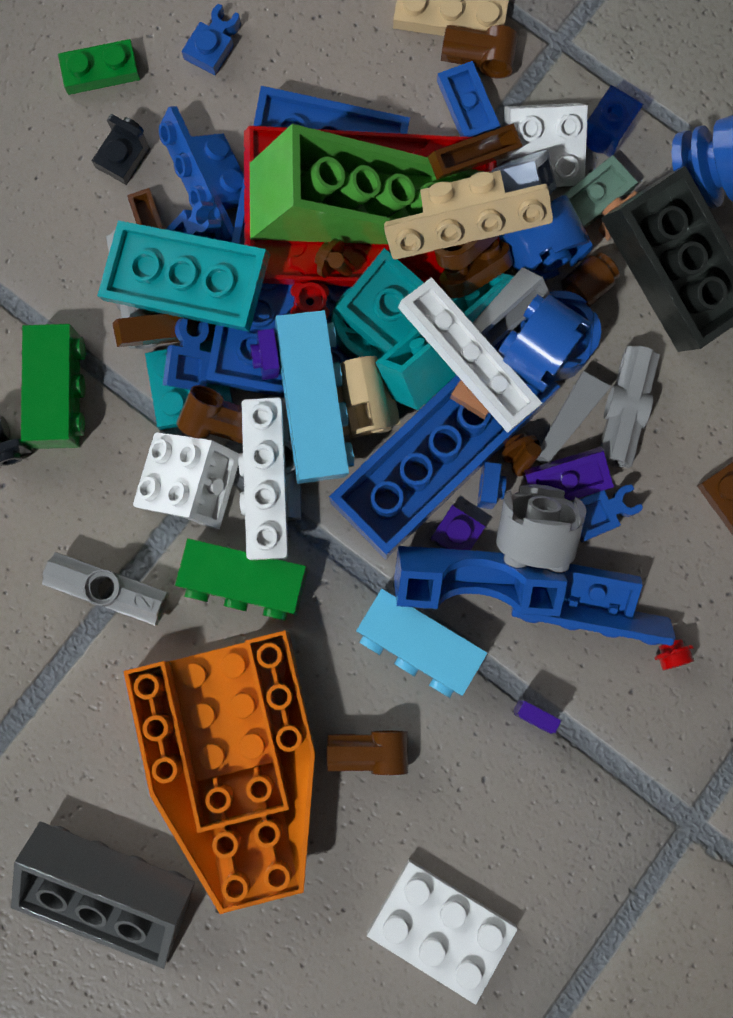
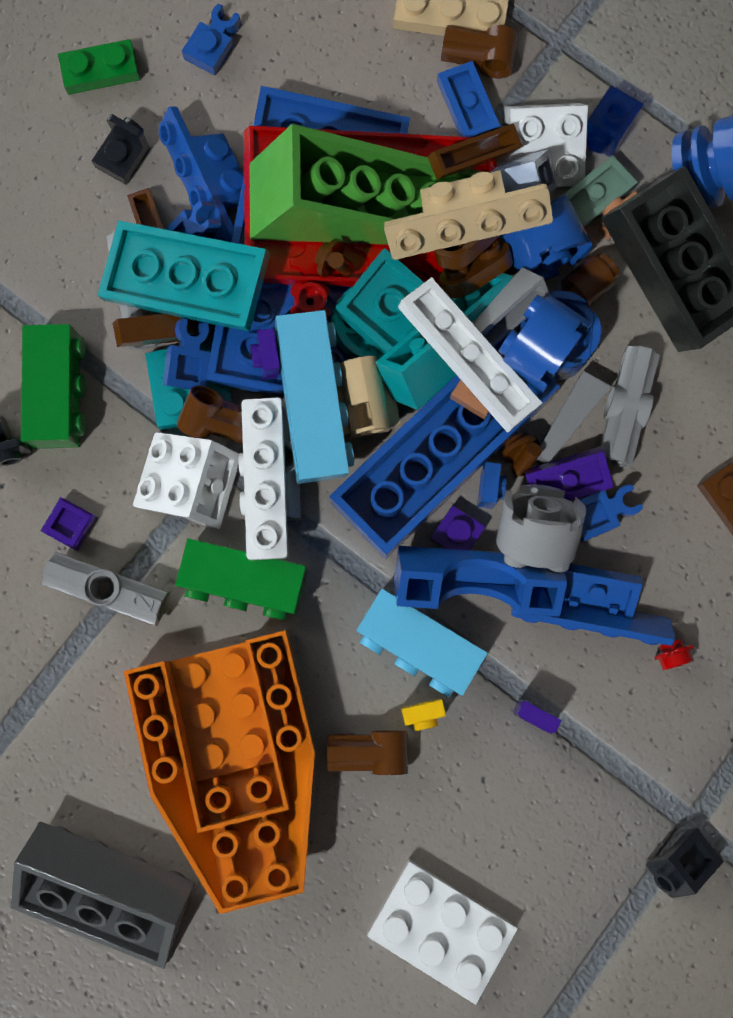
none -> dark purple tile [40,497,98,551]
none -> yellow plate [401,698,446,731]
none -> black bracket [646,827,724,898]

